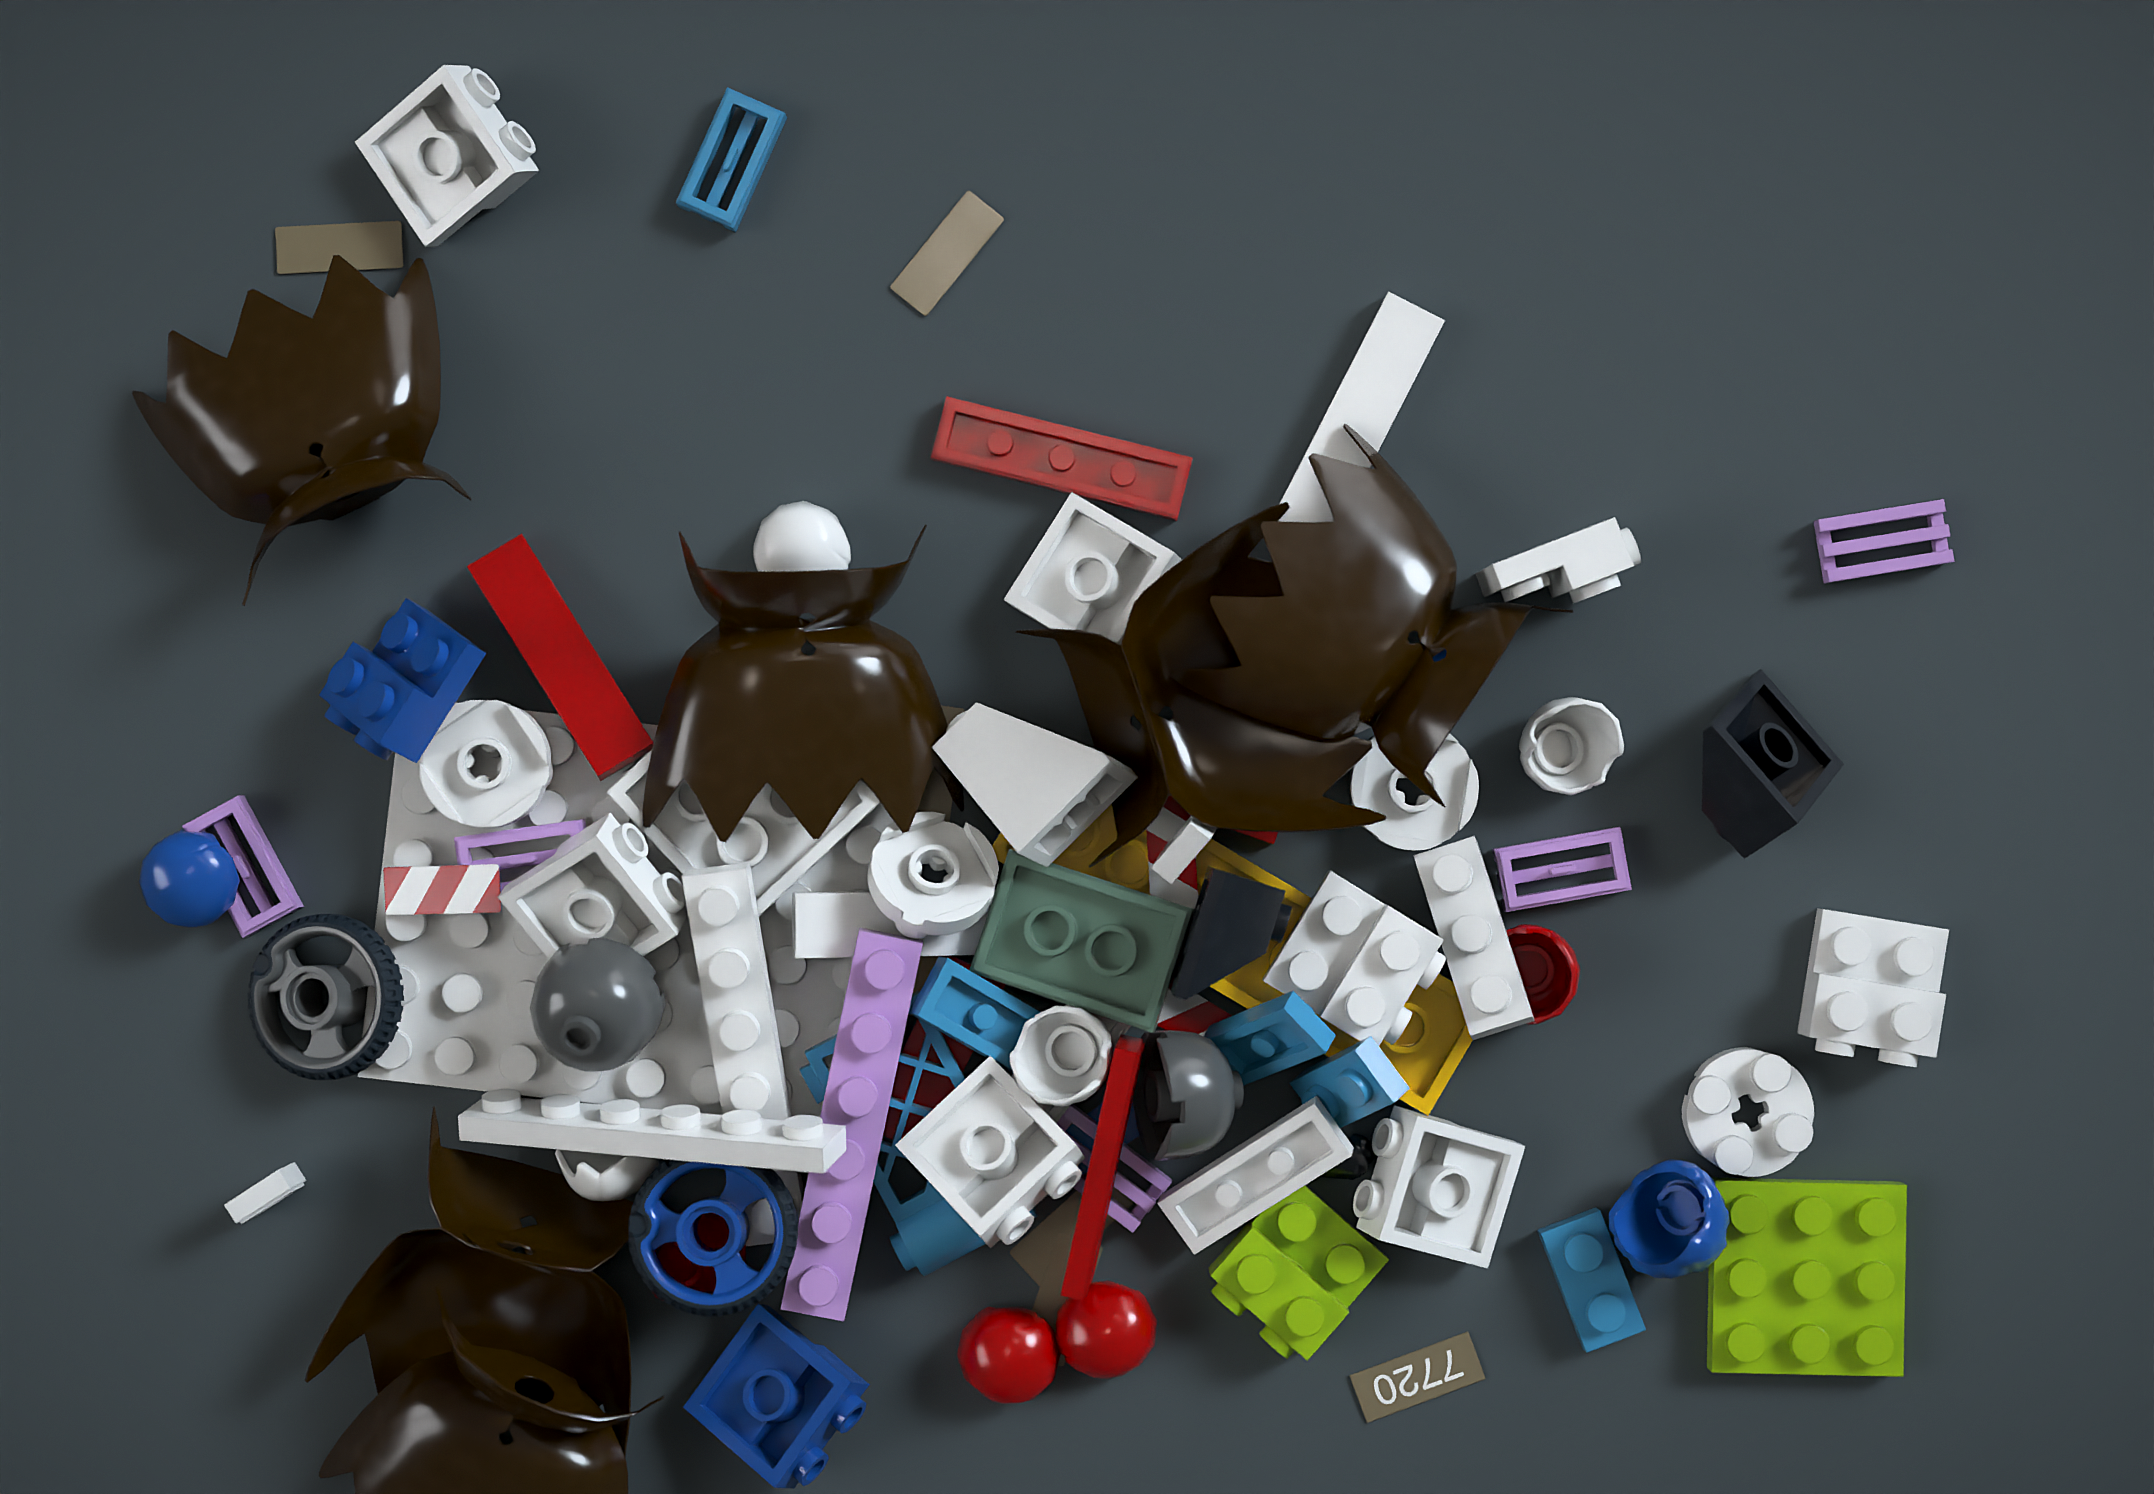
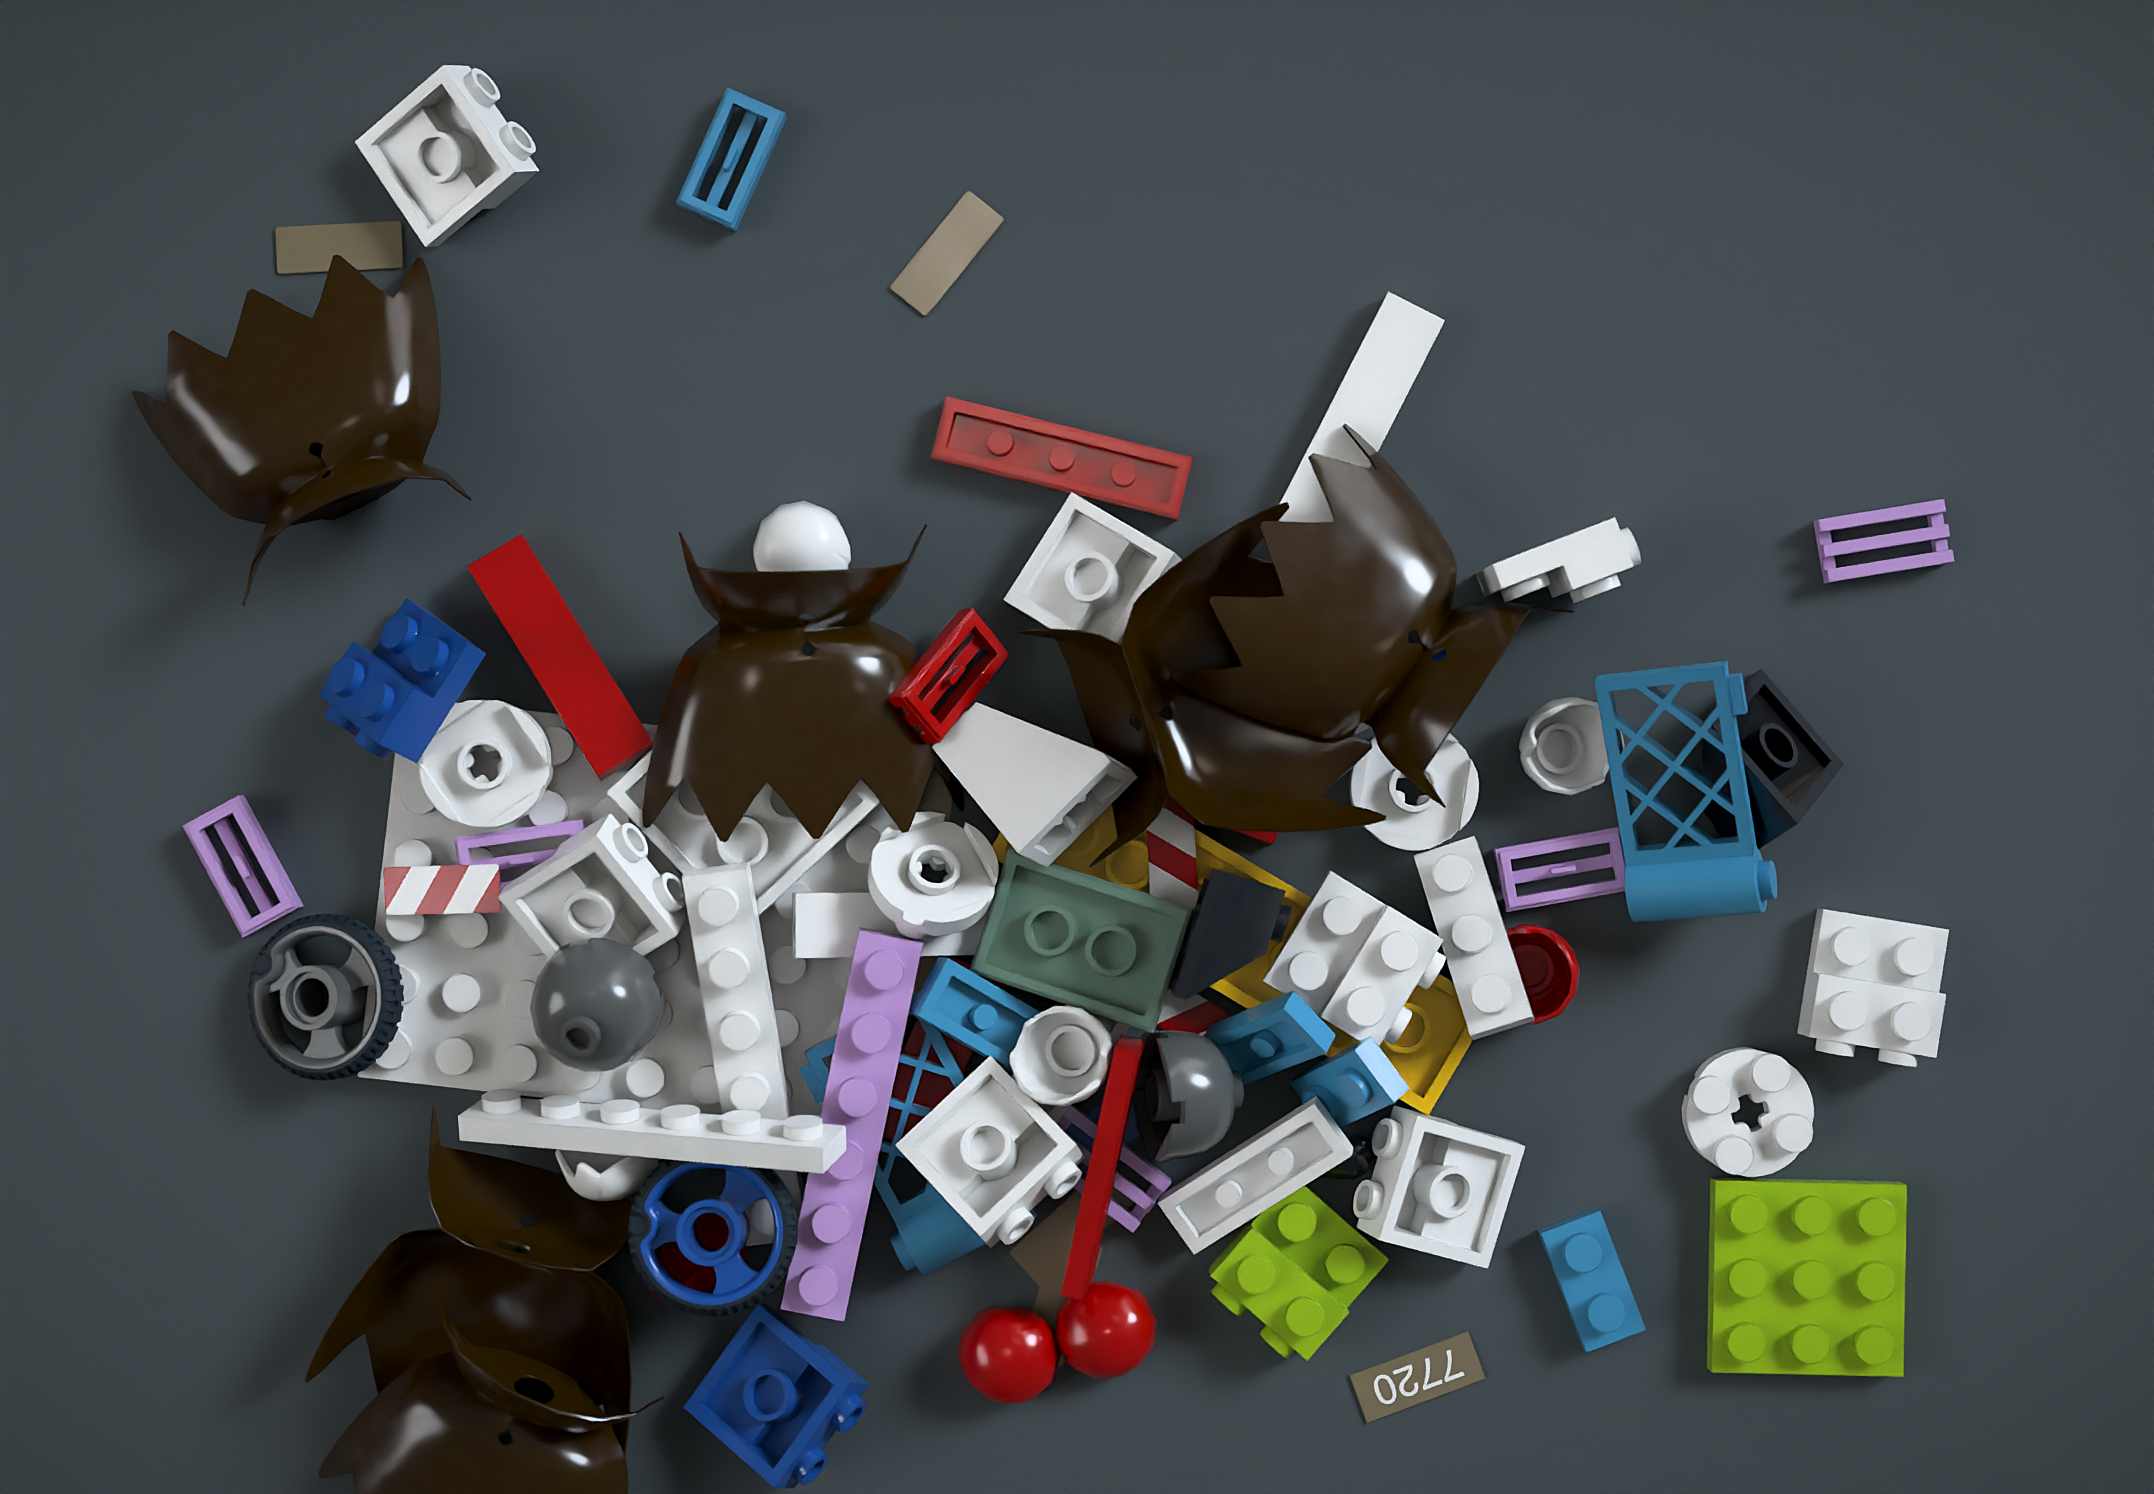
blue hair [139,829,240,928] -> none
white tile [224,1162,307,1224] -> none
white tile [1151,816,1217,884] -> none
blue hair [1609,1159,1730,1279] -> none
none -> red tile [888,608,1010,744]
none -> dark azure piece [1594,661,1777,923]

